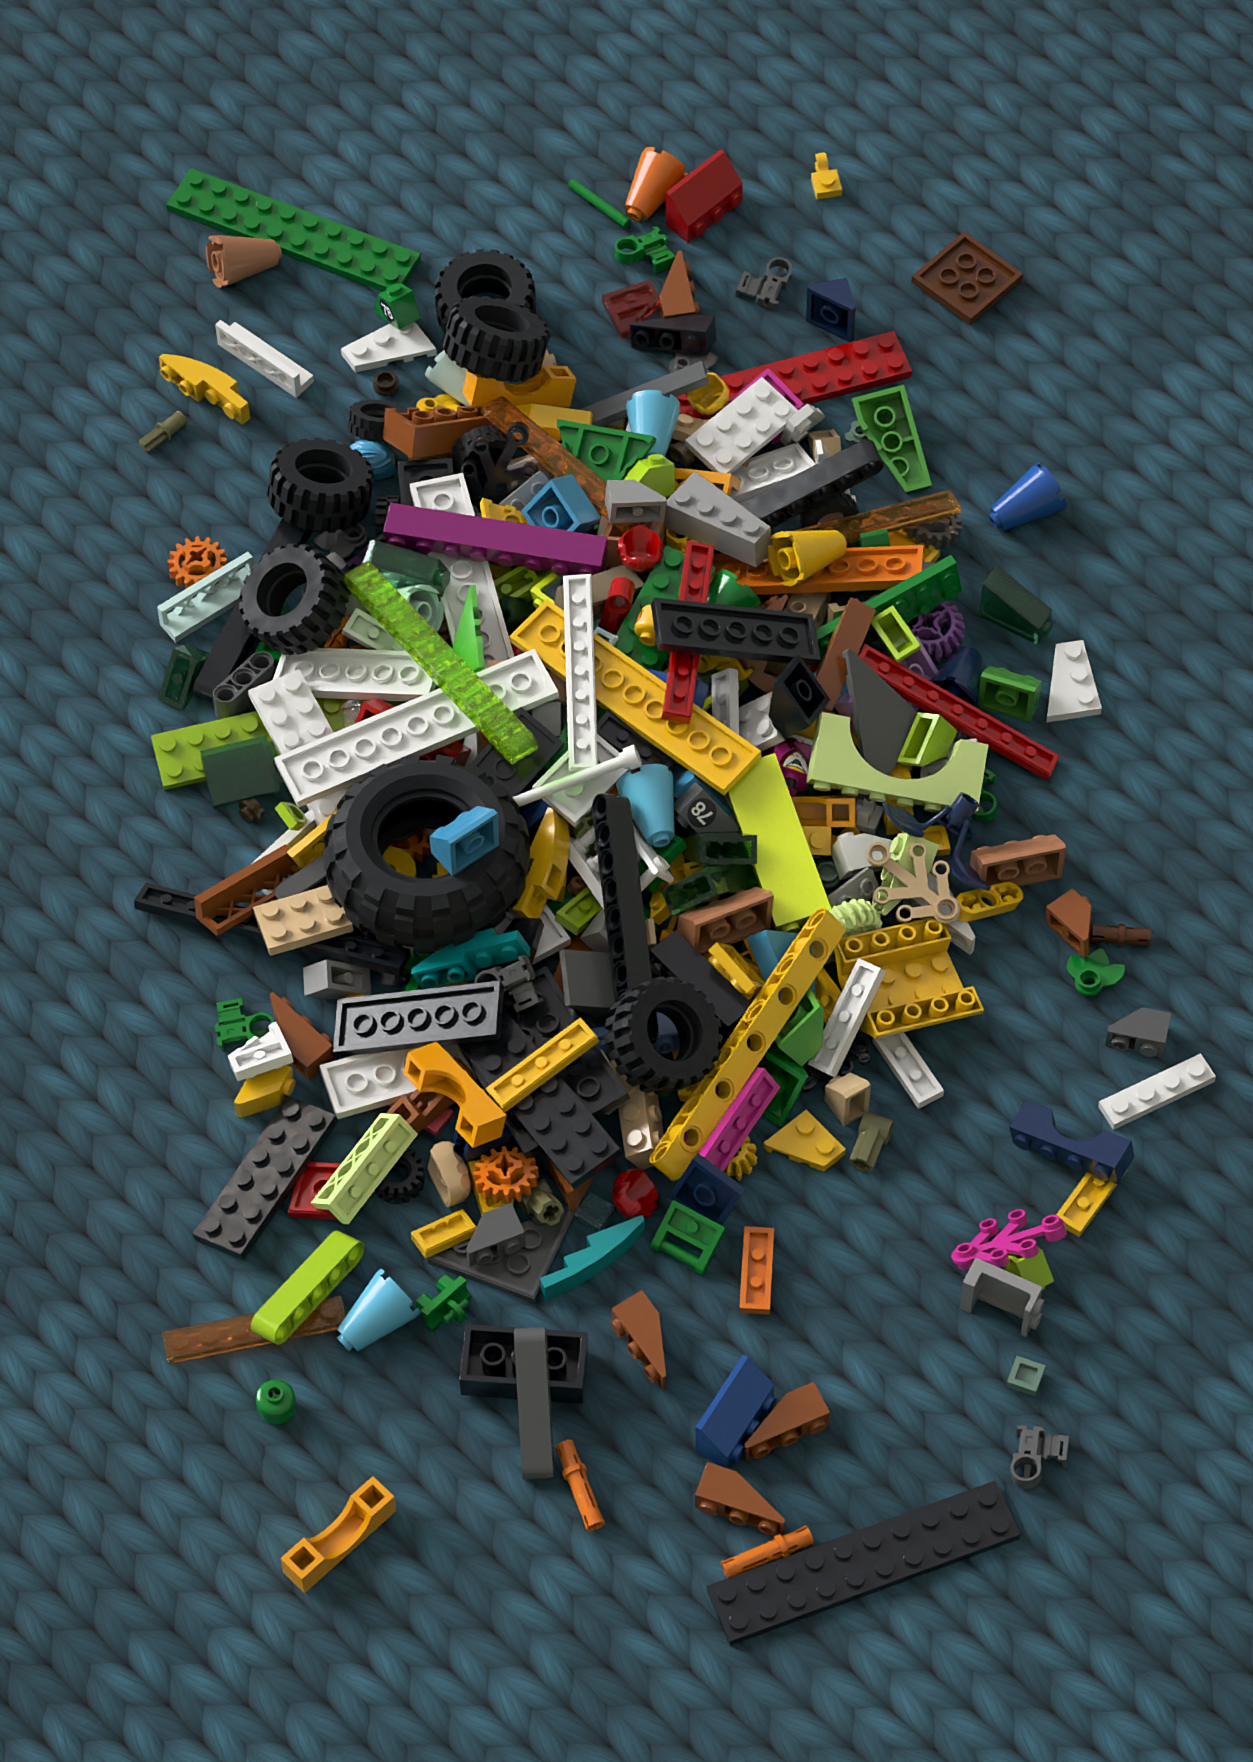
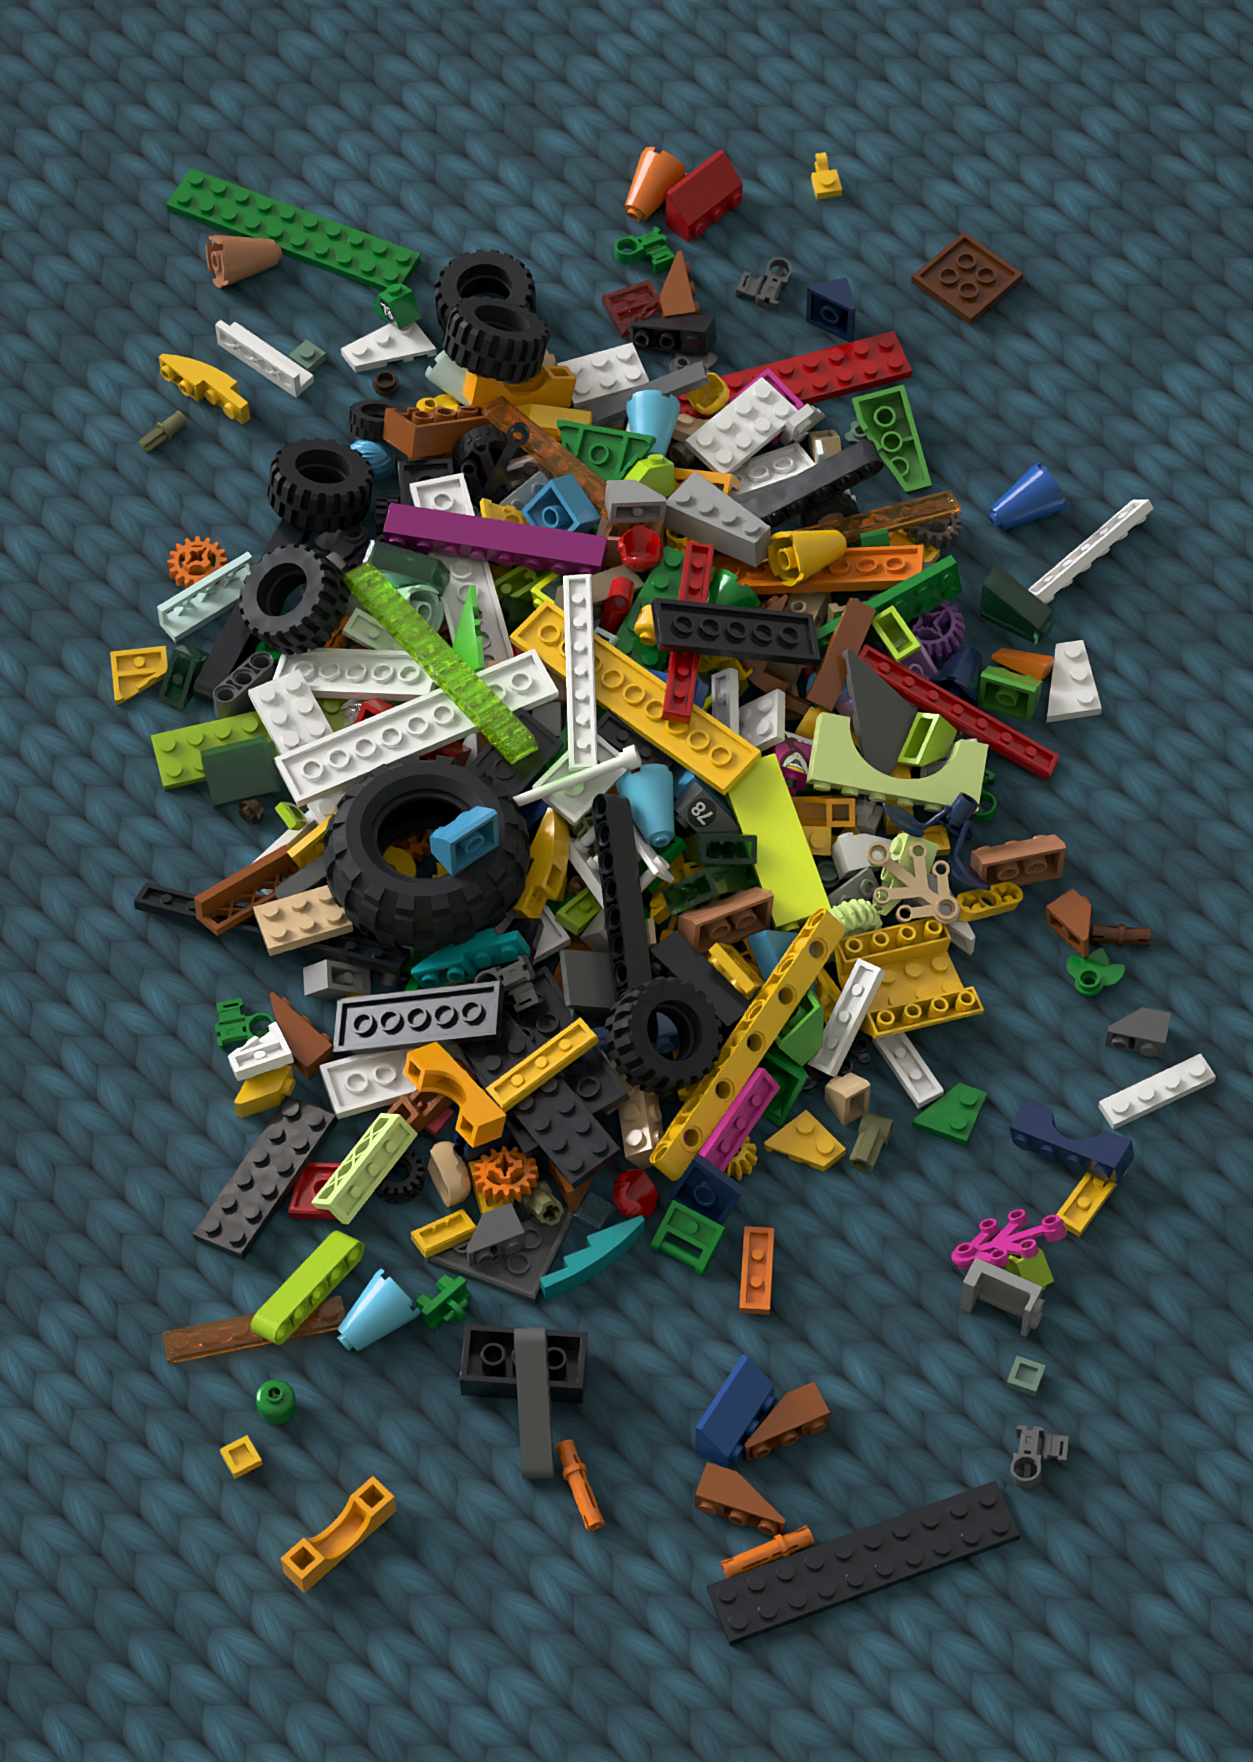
green bar [568,178,631,228] -> none
dark orange slope [610,1290,666,1391] -> none
black slope [768,654,830,739] -> none
none -> yellow wing [110,646,169,705]
none -> yellow plate [220,1435,262,1479]
none -> sand green plate [288,339,326,373]
none -> white plate [557,343,649,409]
none -> green wing [913,1083,987,1146]
none -> orange slope [991,648,1055,681]
none -> white plate [1022,500,1154,605]

